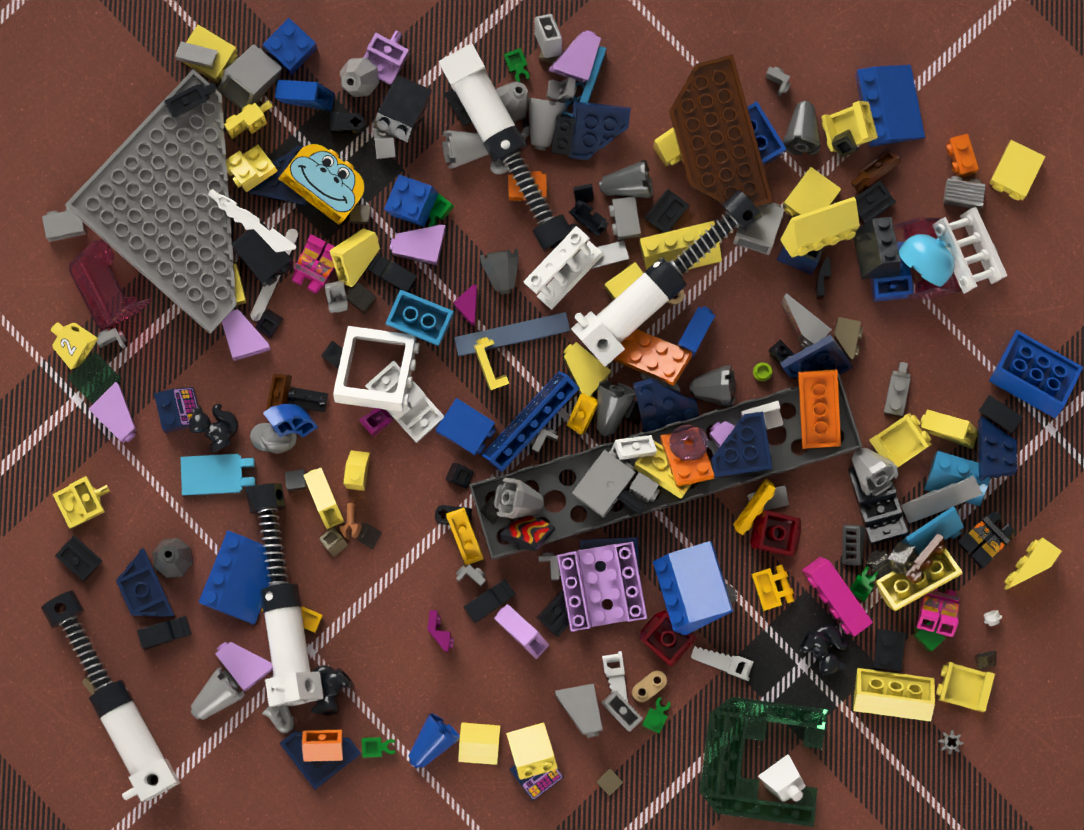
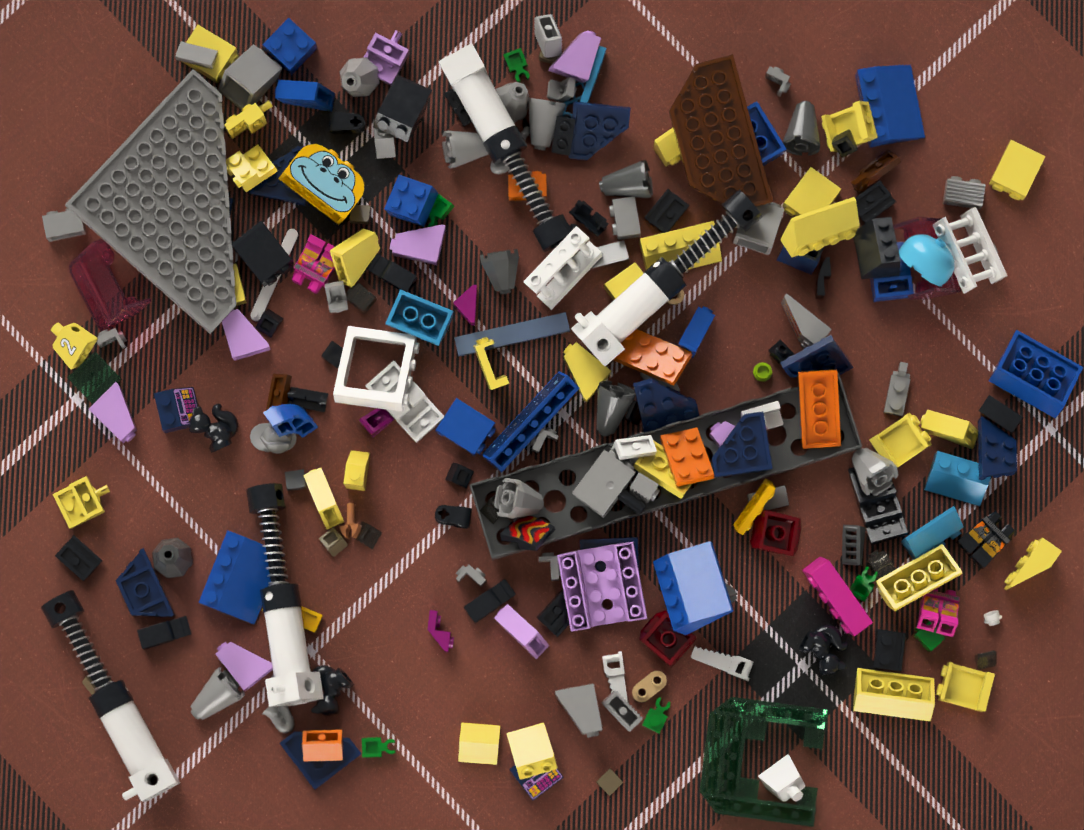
black hinge [164,82,217,119] -> none
medium azure tile [181,454,256,496] -> none
white sword [208,189,296,252] -> none
blue cone [408,713,460,768] -> none
yellow plate [446,508,484,565] -> none
yellow hinge [567,393,599,435] -> none
black slope [573,183,594,203] -> none
tile [669,425,708,461] -> none
dark grey cone [690,365,736,407] -> none
yellow plate [751,565,794,611] -> none
dark tan slope [833,317,863,362] -> none
clear smoke brick [888,542,918,575] -> none
light grey slope [901,476,982,523] -> none
reddish brown hinge [906,534,945,584] -> none
light grey gear [938,730,964,755] -> none
orange brick [946,133,979,178] -> none

